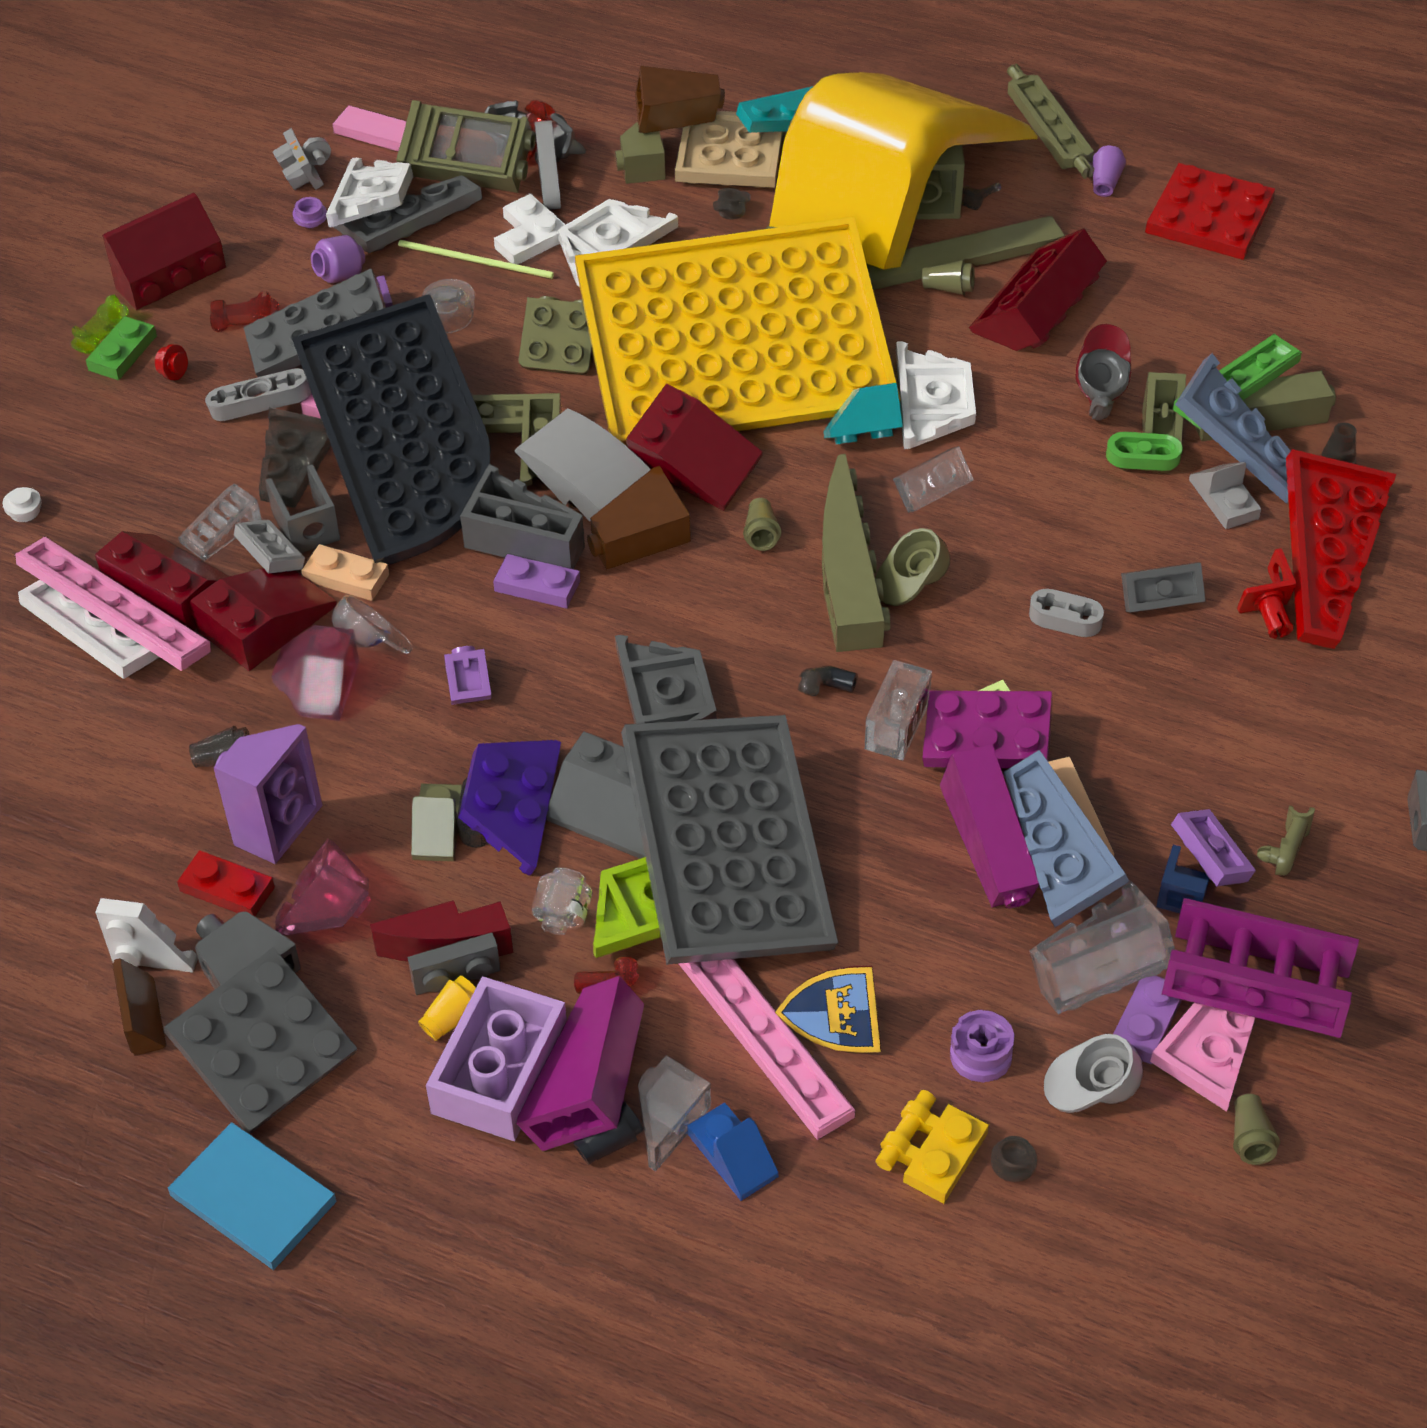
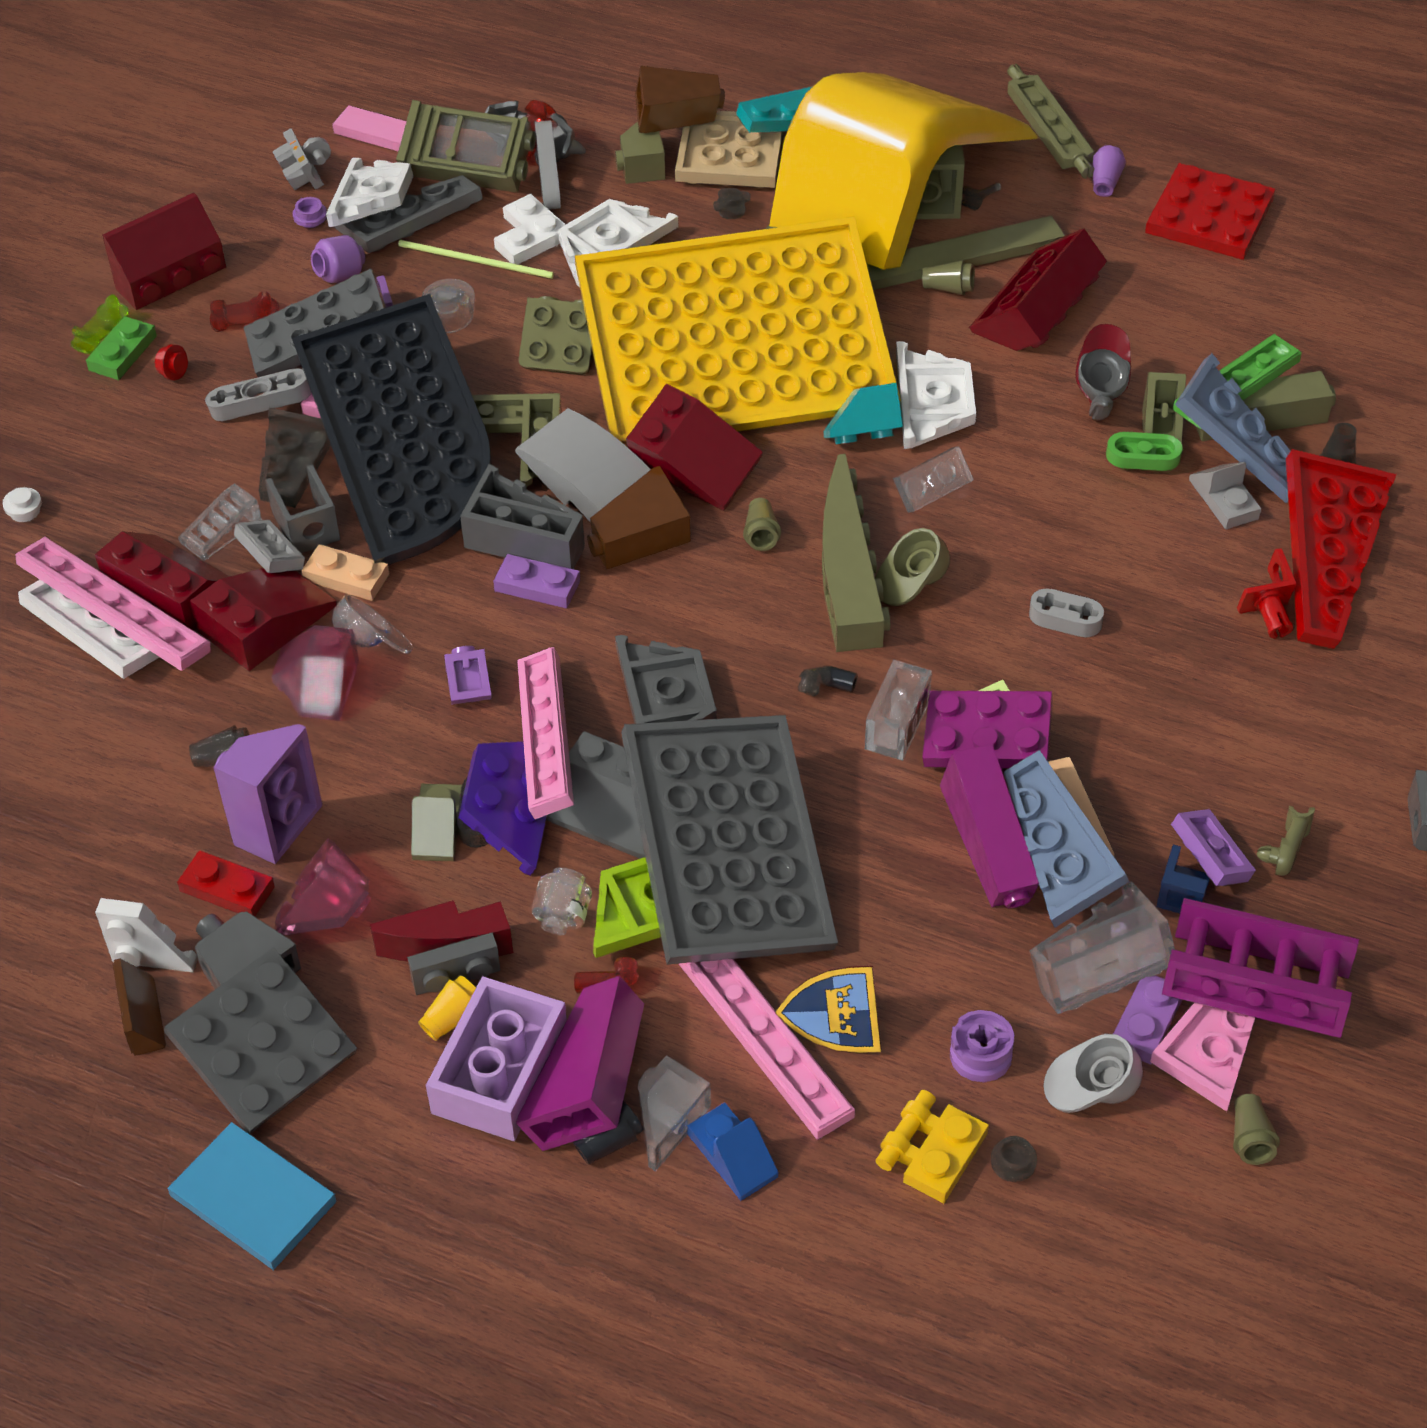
dark grey plate [1121,562,1206,612] -> none
none -> bright pink tile [518,647,574,819]

